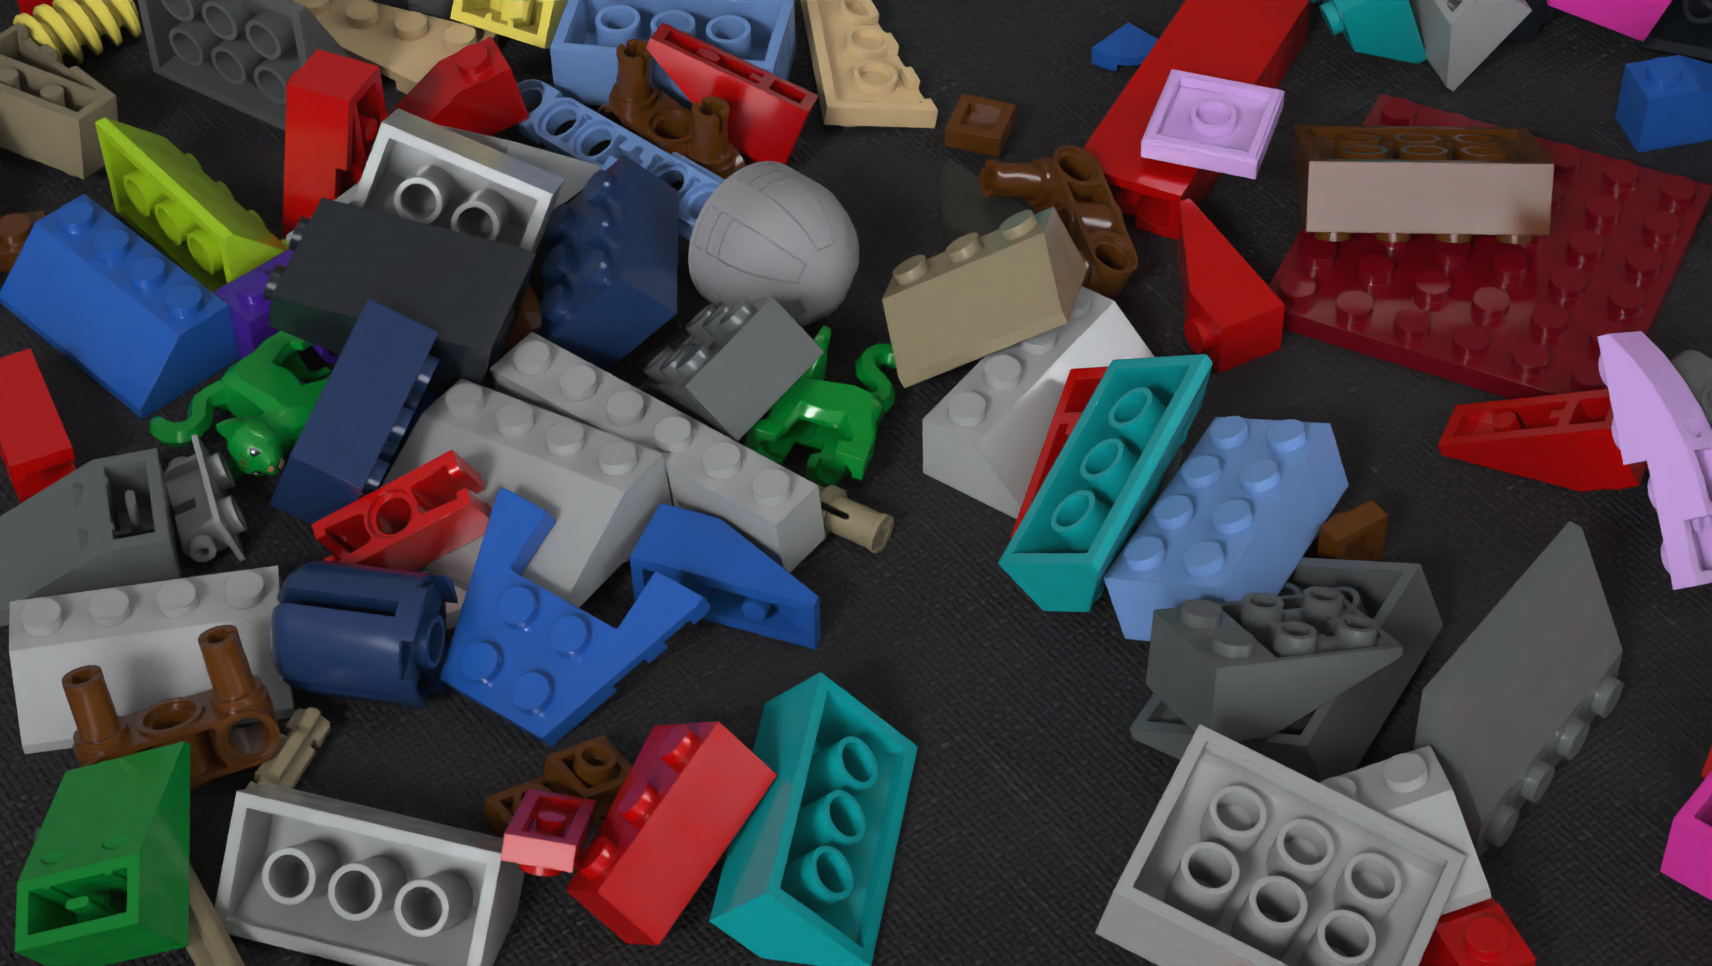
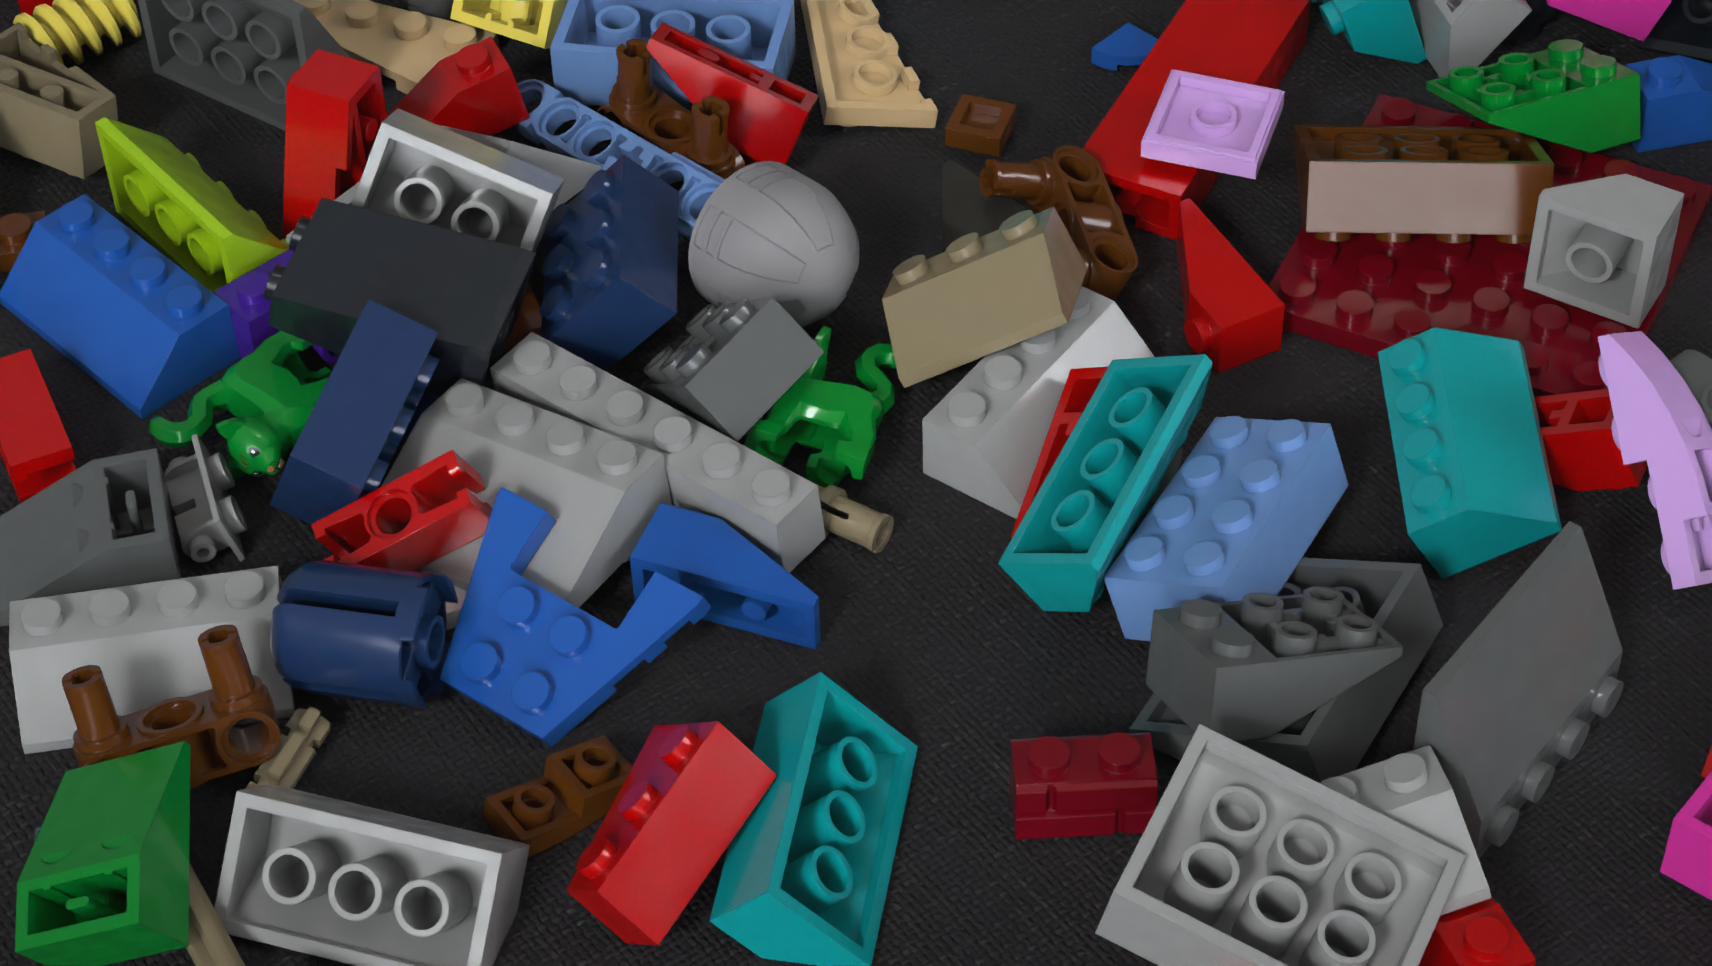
plate [501,788,597,876] -> none
reddish brown plate [1317,499,1388,561] -> none
none -> dark red brick [1010,732,1158,840]
none -> teal slope [1378,327,1562,579]
none -> green slope [1426,39,1640,153]
none -> light grey slope [1523,173,1685,329]

